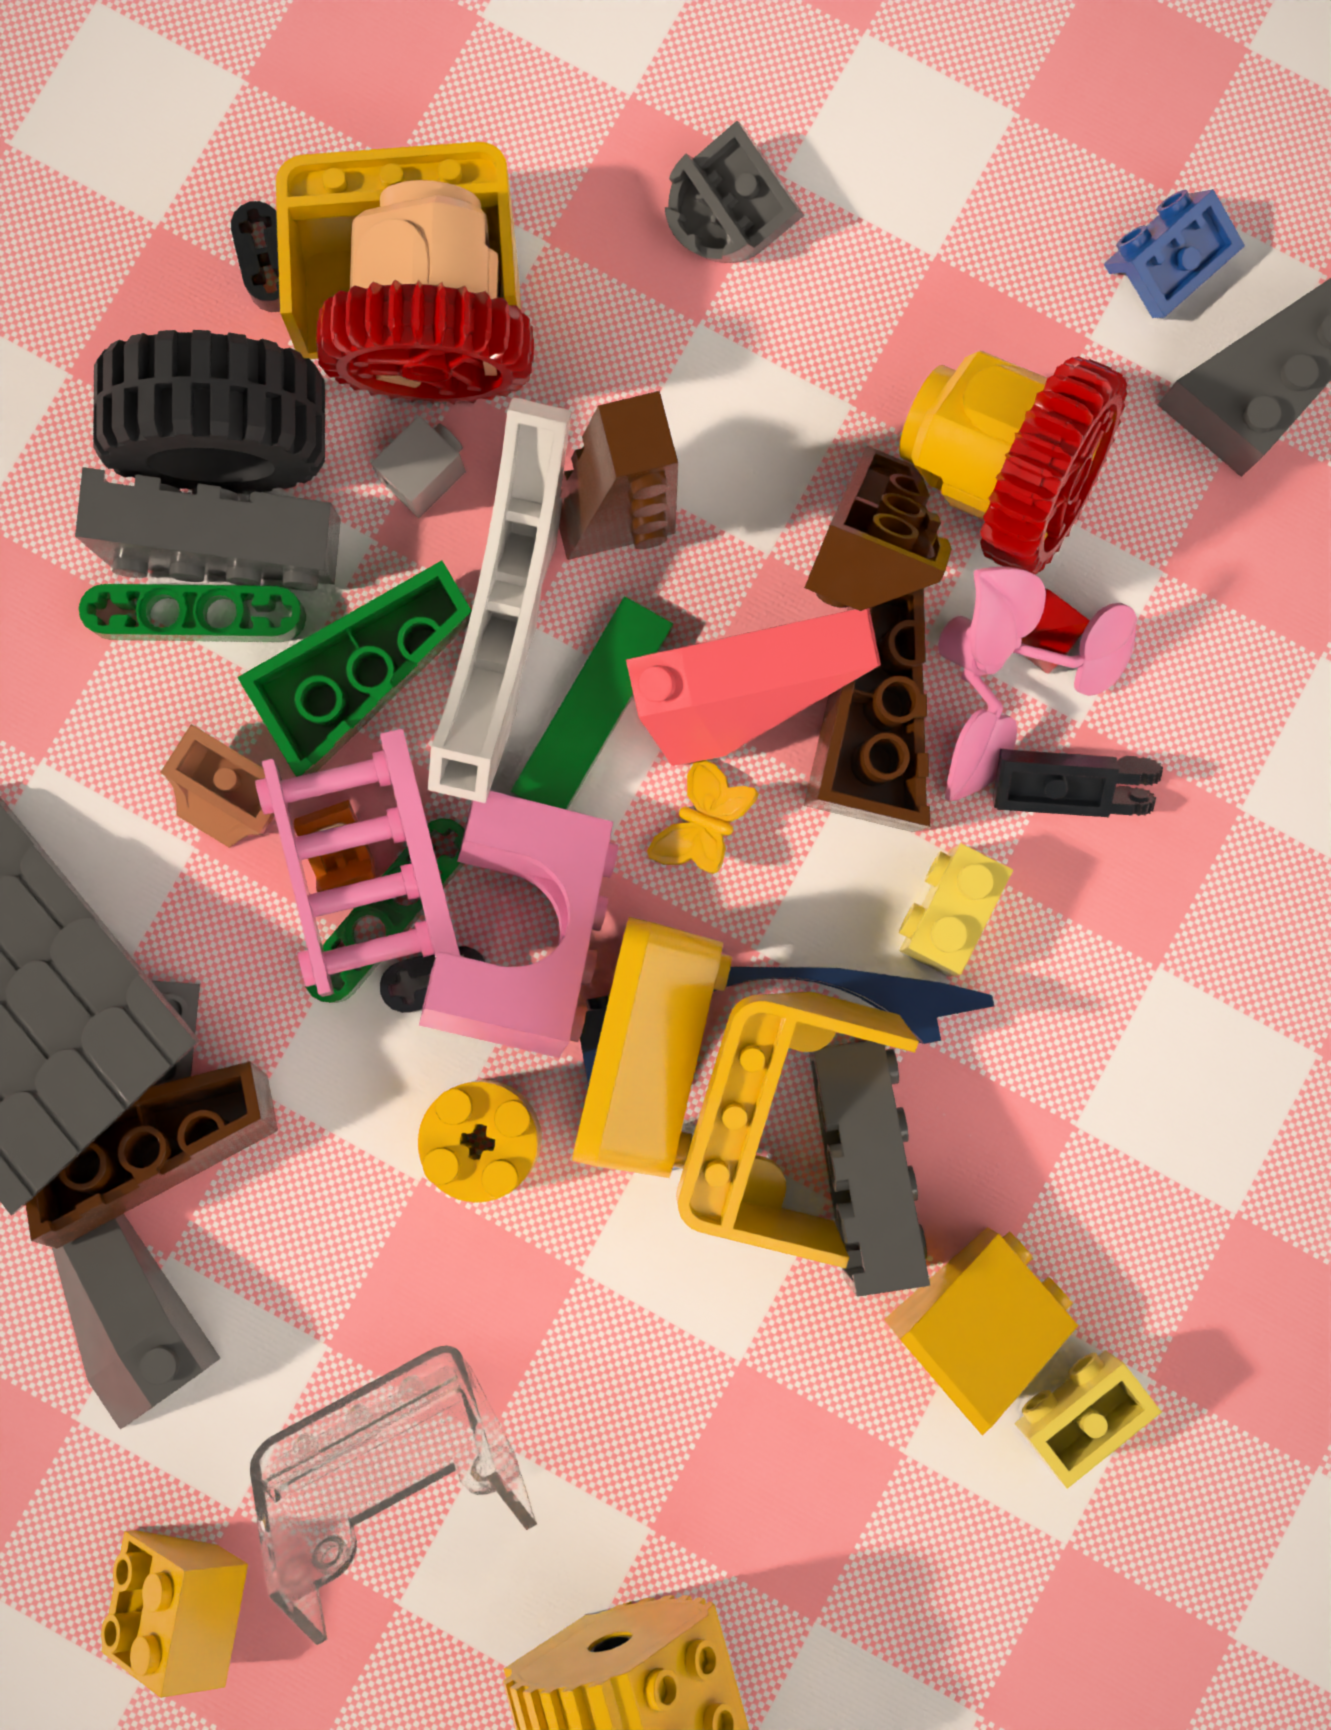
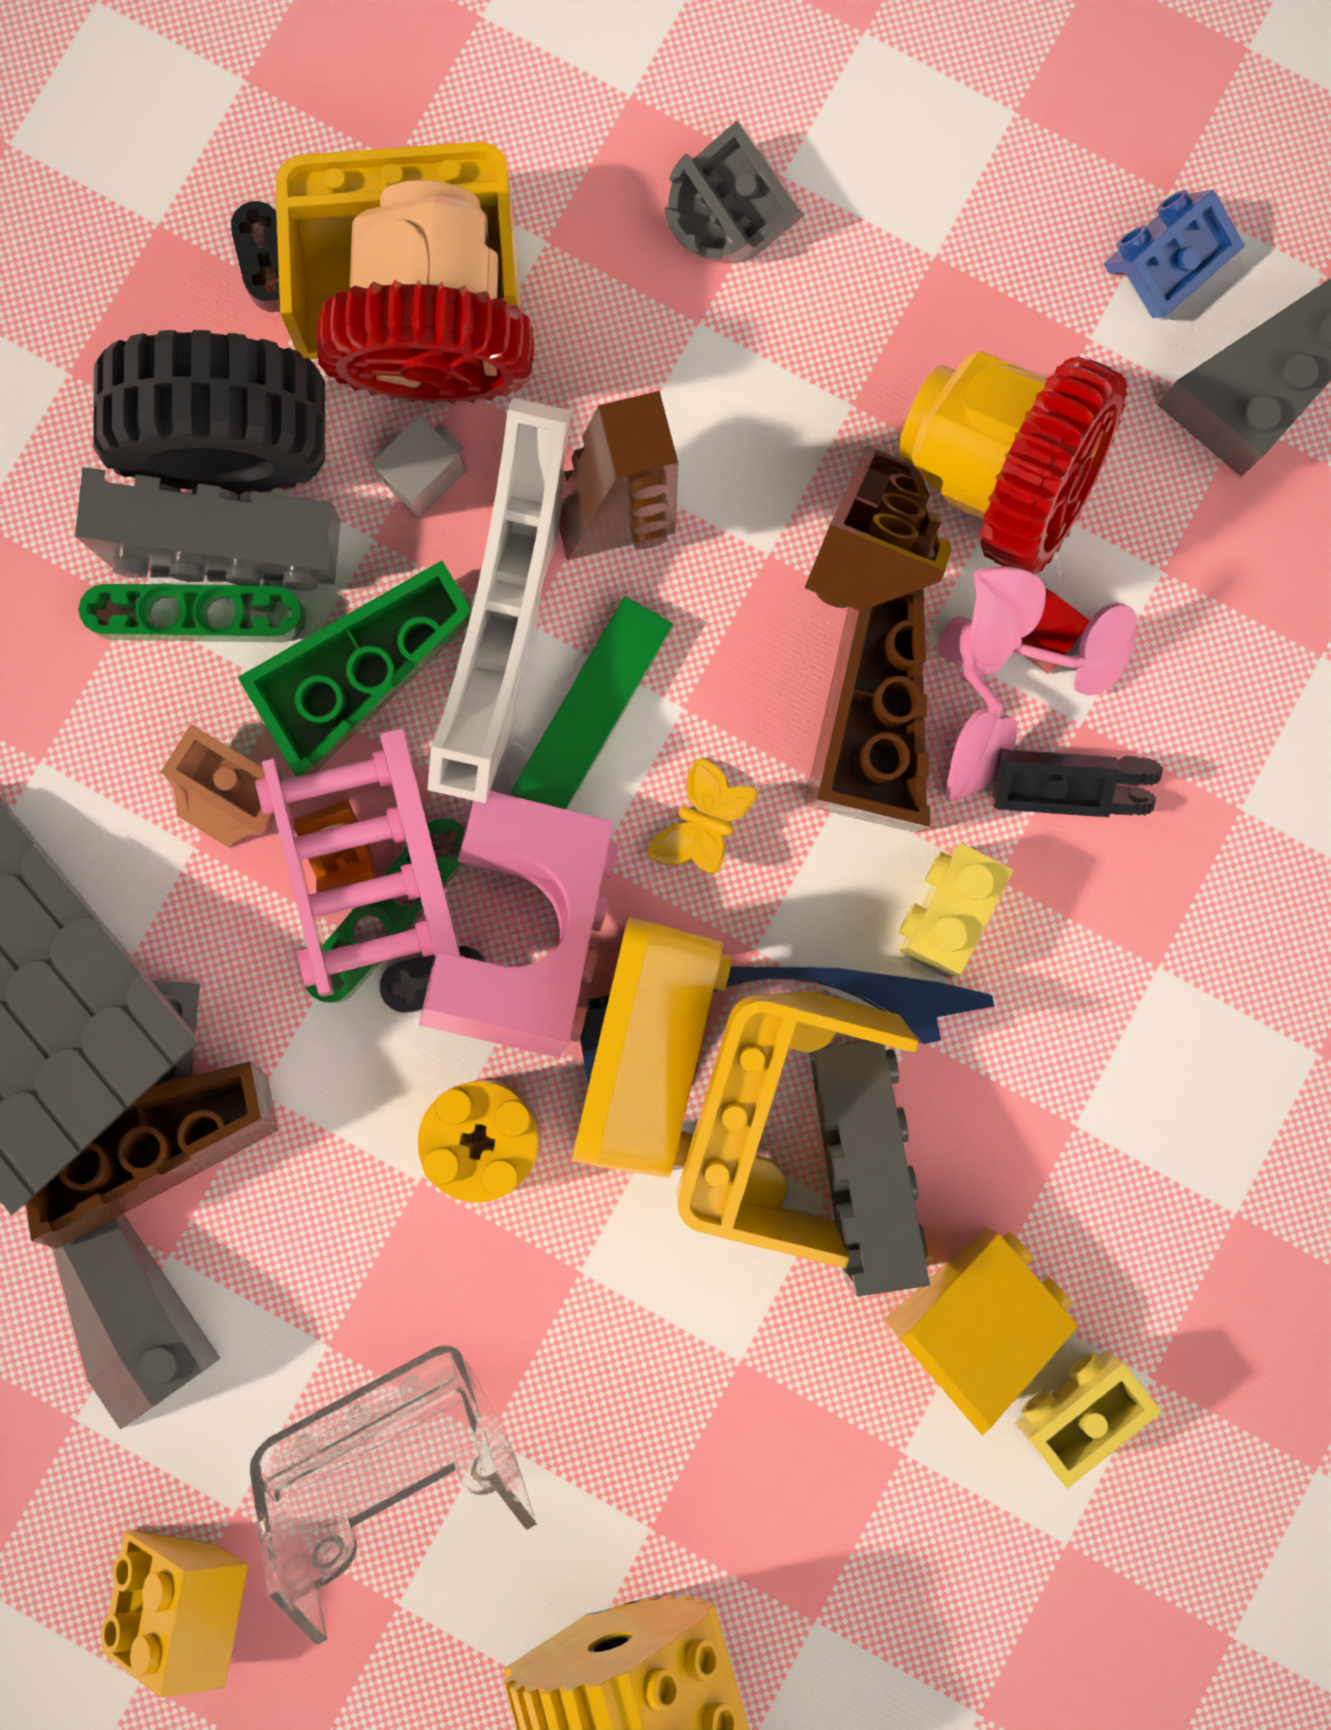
coral wedge [626,608,881,766] -> none

